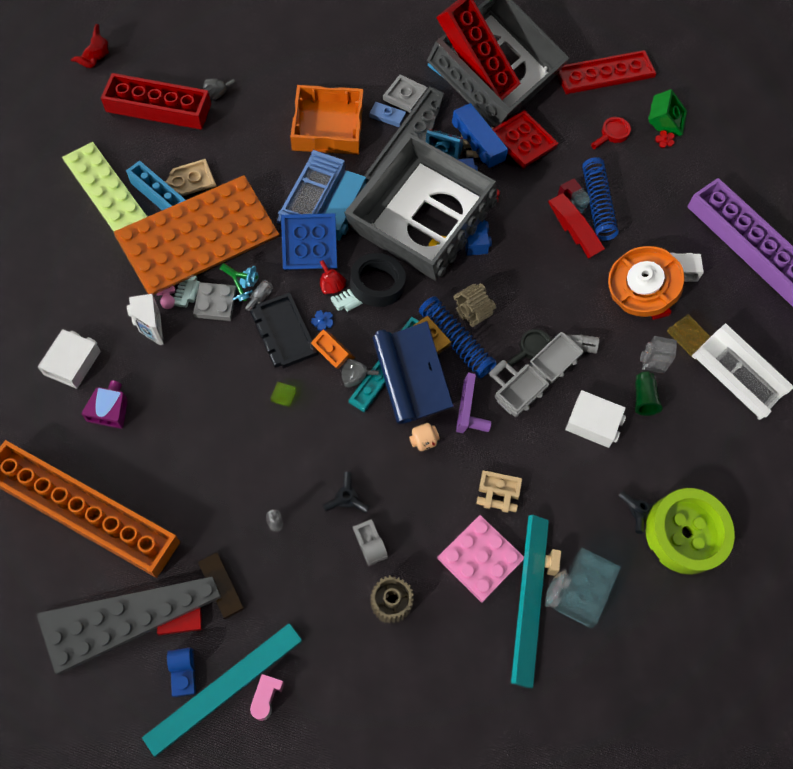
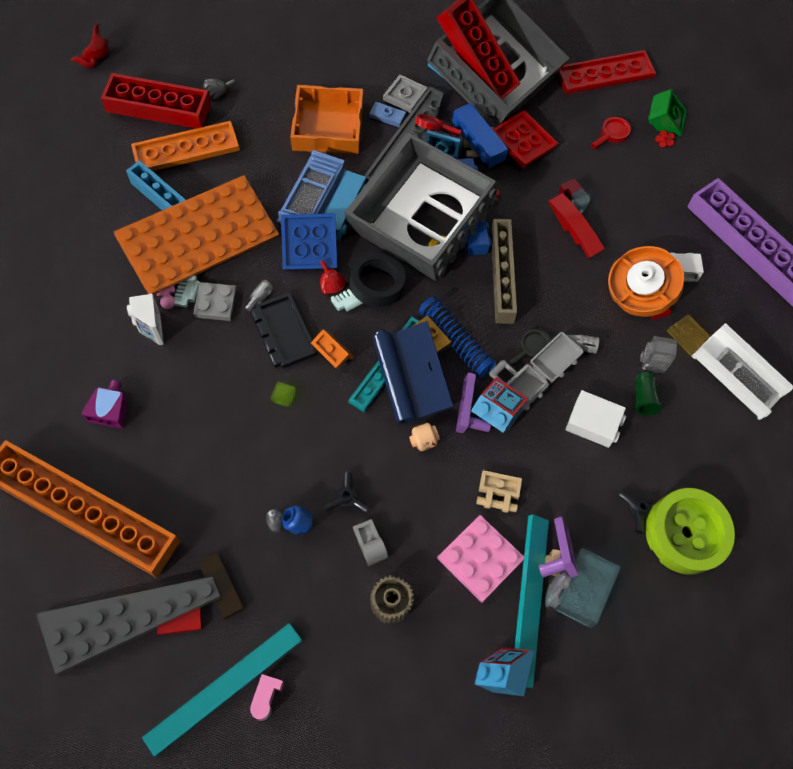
white brick [38,329,101,389] -> none
yellowish green plate [62,142,147,232] -> none
tan tile [164,159,216,196] -> none
blue plate [167,647,196,697] -> none
plant [220,263,258,301] -> none
blue plant [311,310,333,331] -> none
dark grey piece [341,359,379,388] -> none
dark tan brick [453,283,496,327] -> none
blue piece [582,157,619,241] -> none
none -> orange plate [131,121,240,171]
none -> blue head [282,505,313,536]
none -> red piece [415,114,462,137]
none -> dark azure slope [471,377,529,433]
none -> dark azure slope [475,648,534,696]
none -> dark tan brick [491,219,517,324]
none -> medium lavender piece [539,517,579,578]

